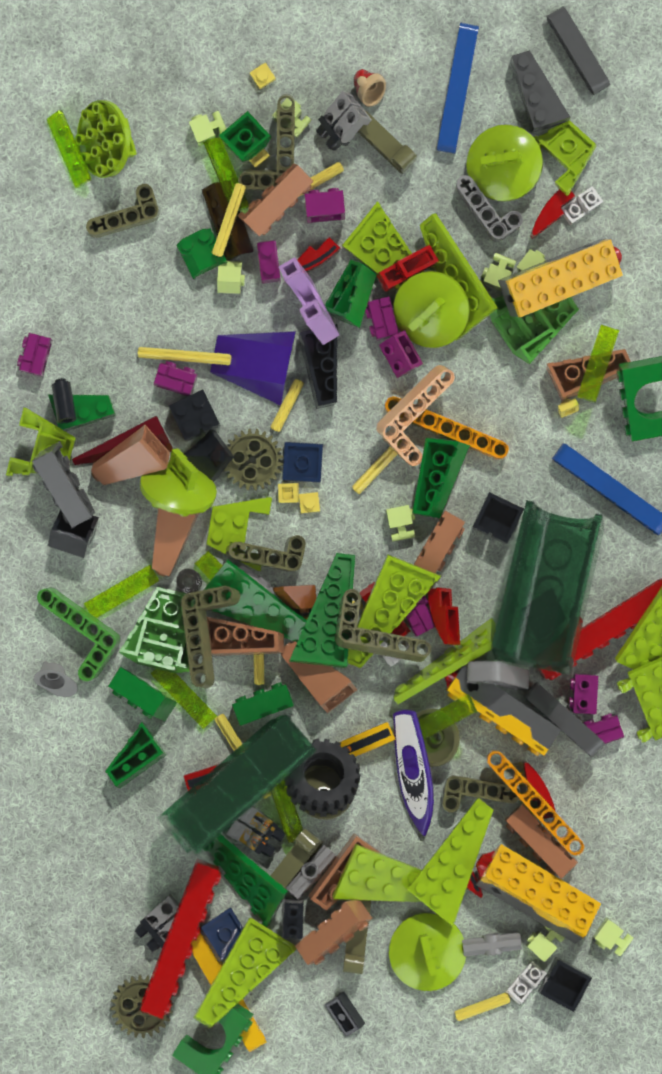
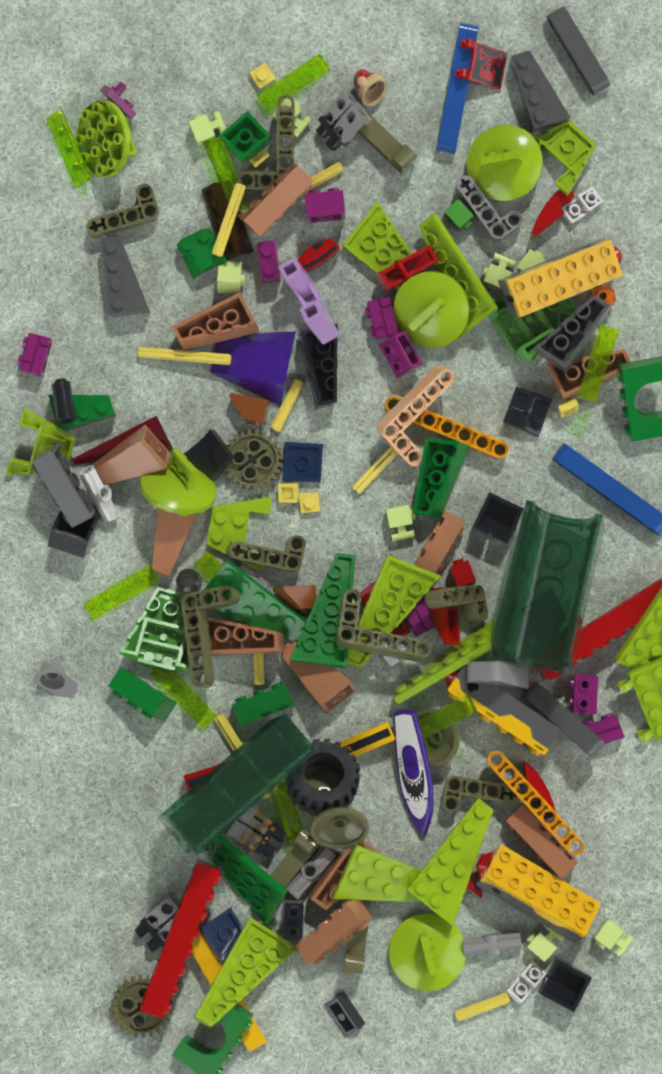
bright green beam [37,587,121,681] -> none
green wedge [105,722,167,788] -> none
magenta brick [153,361,198,396] -> none
black piece [169,389,221,442] -> none
green wedge [325,260,377,328] -> none
none -> white piece [79,466,119,522]
none -> magenta plate [100,82,137,119]
none -> dark grey wedge [101,236,150,317]
none -> nougat wedge [172,292,260,351]
none -> dark orange slope [229,393,270,426]
none -> clear neon green tile [257,53,330,113]
none -> olive dish [310,807,369,849]
none -> olive beam [425,585,488,624]
none -> bright green brick [444,199,474,231]
none -> red brick [449,558,476,587]
none -> flag [455,38,508,90]
none -> black plate [503,386,552,438]
none -> dark grey wedge [534,295,610,373]
none -> orange brick [587,284,616,307]

